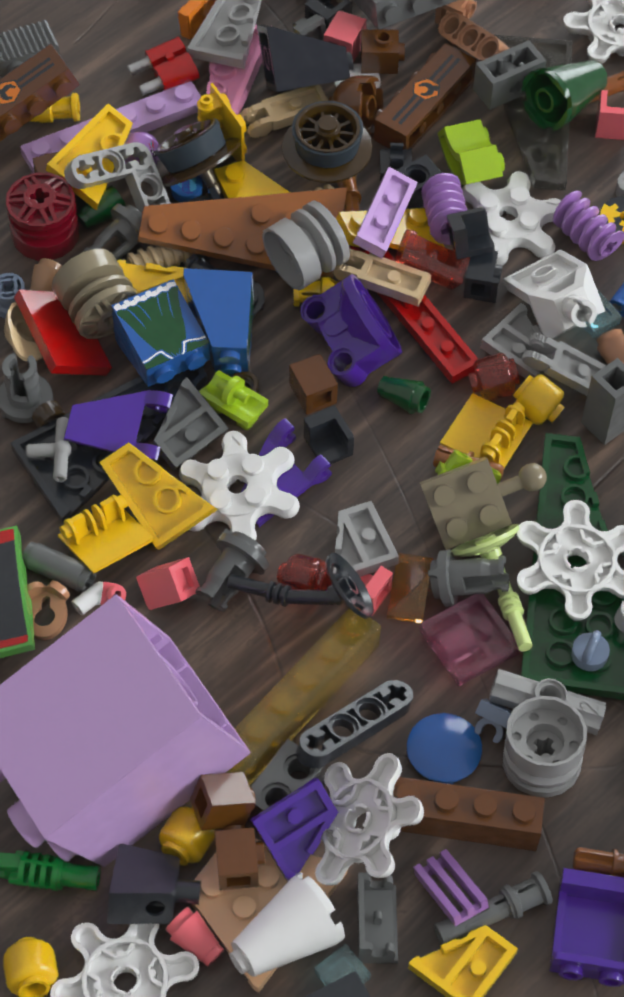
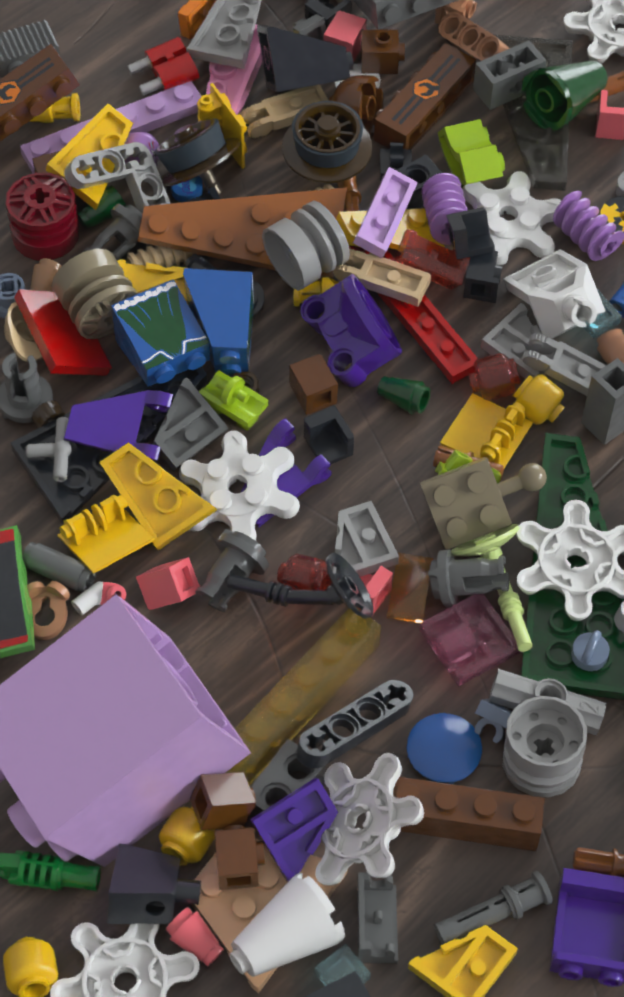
yellow wing [214,160,291,199] -> none
medium lavender tile [413,849,489,926] -> none

